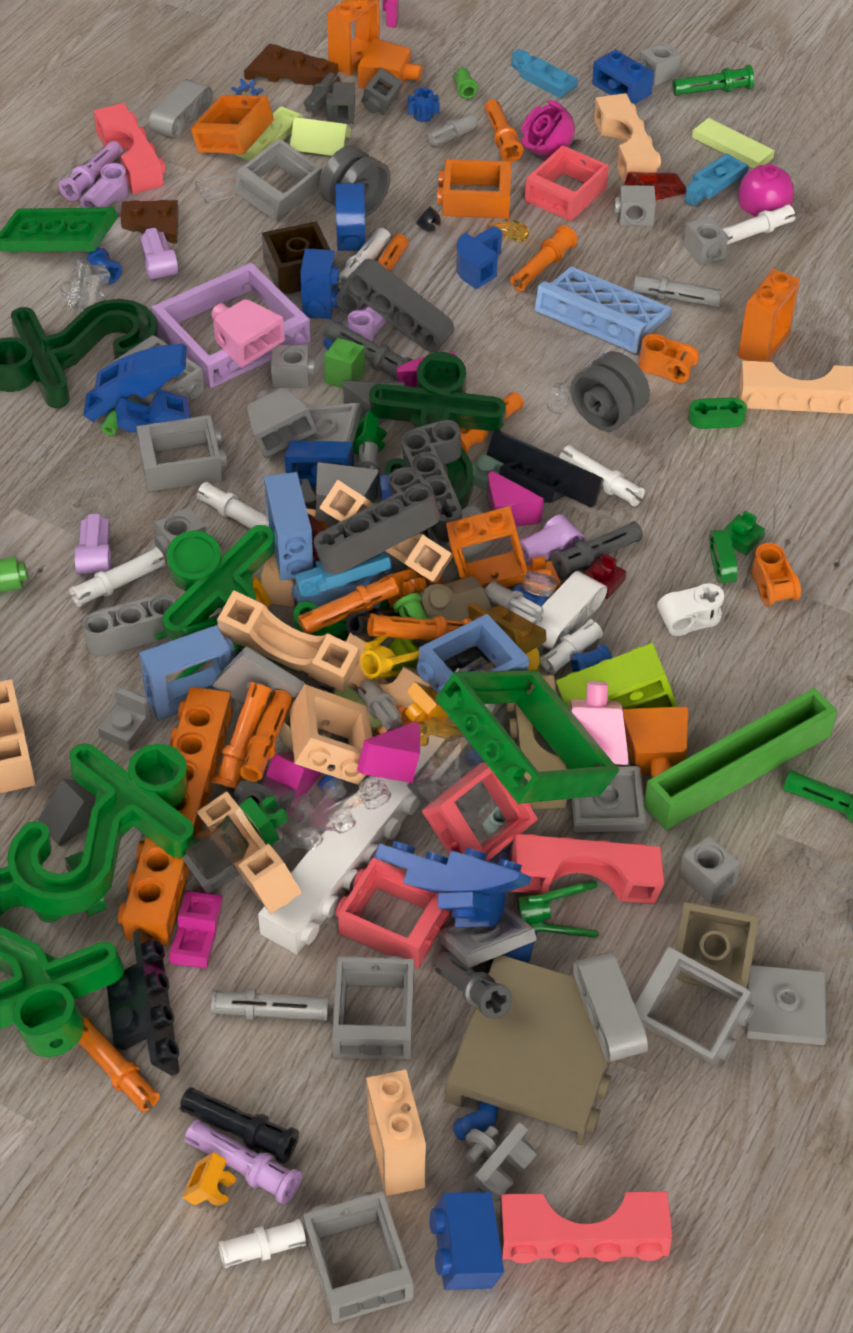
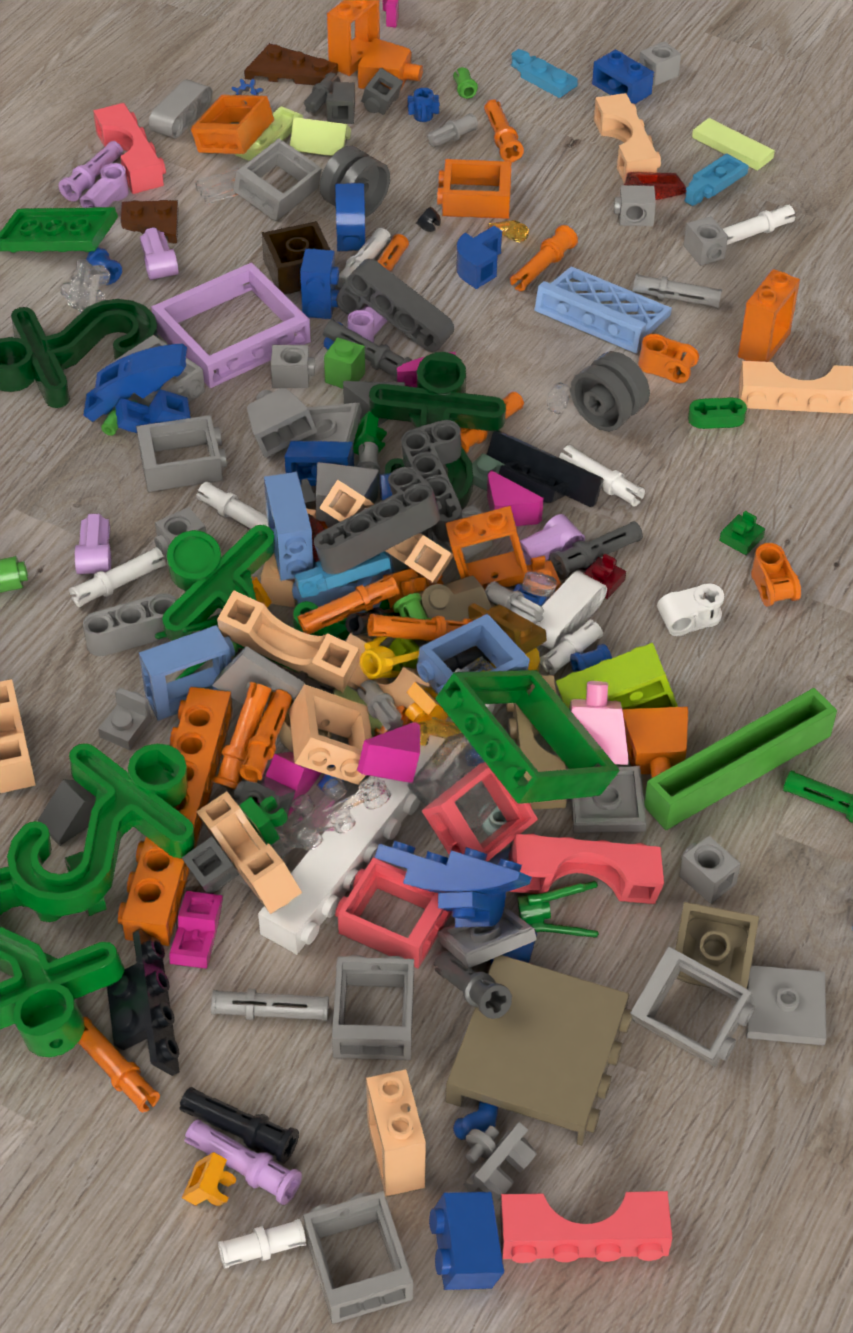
clear smoke panel [185,815,250,879] -> none
bright pink torso [211,300,285,368] -> none
dark pink cylinder [521,100,575,158] -> none
coral window [525,145,609,221] -> none
light grey beam [573,952,648,1062] -> none
green pin [672,65,754,96] -> none
green beam [709,529,738,583] -> none
dark pink cylinder [738,164,794,217] -> none

